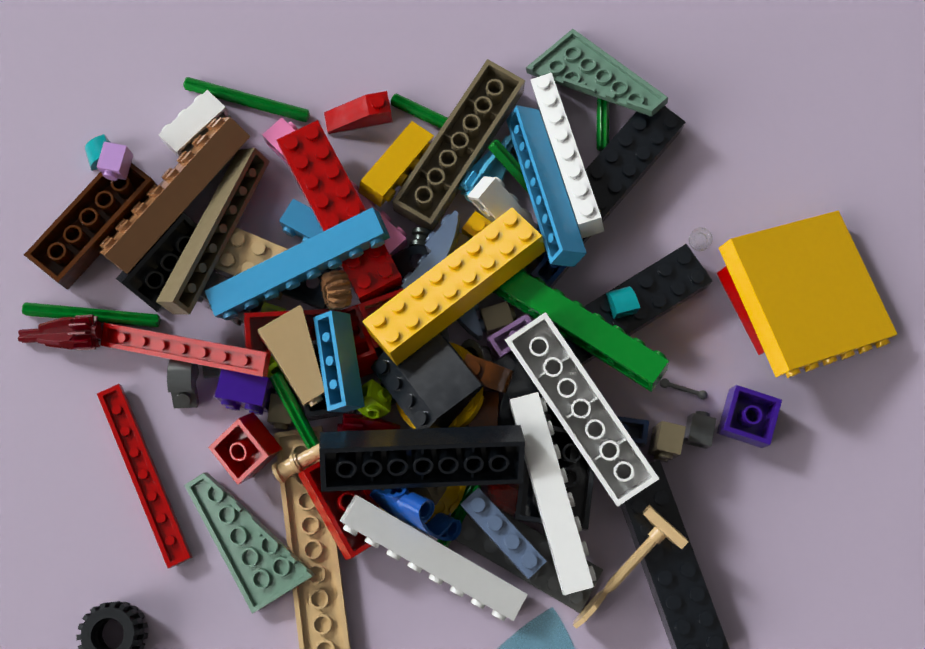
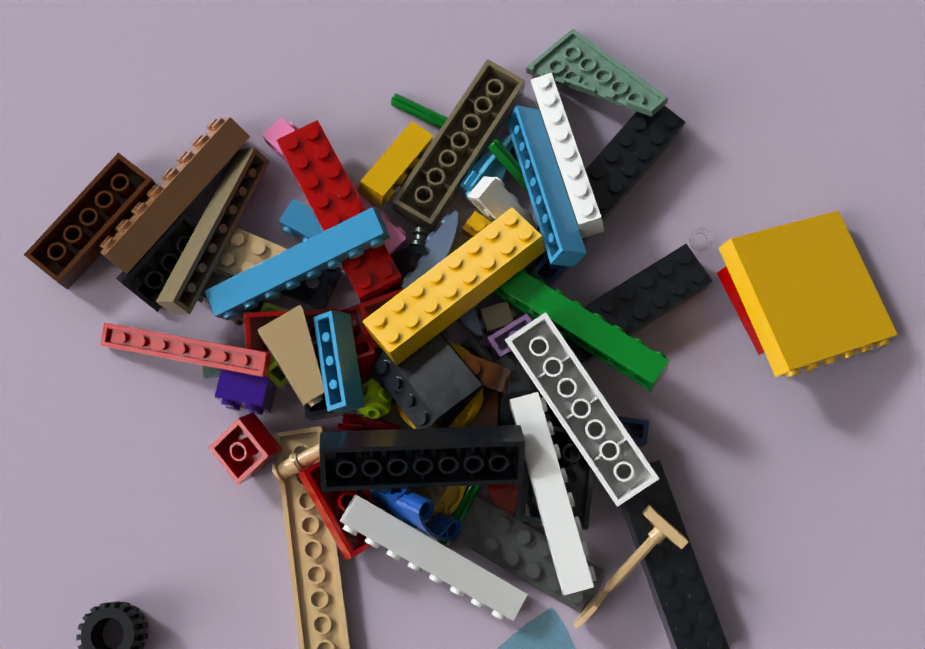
dark red piece [18,314,103,350] -> none
green axle [22,302,161,328] -> none
teal brick [85,134,111,171] -> none
lavender brick [97,142,133,181] -> none
red plate [97,384,193,568] -> none
white brick [158,90,230,157] -> none
dark grey brick [167,359,199,408] -> none
green axle [183,77,310,122] -> none
sand green wing [184,472,316,614] -> none
dark tan brick [267,393,298,430] -> none
green axle [270,372,320,449] -> none
medium nougat gear [321,270,352,310] -> none
red slope [324,91,393,134] -> none
sand blue brick [460,488,547,579] -> none
green axle [596,98,609,151] -> none
teal brick [606,286,640,319] -> none
dark tan brick [648,421,686,462] -> none
dark grey hinge [660,378,708,399] -> none
dark grey brick [683,411,716,449] -> none
dark purple brick [717,385,782,448] -> none

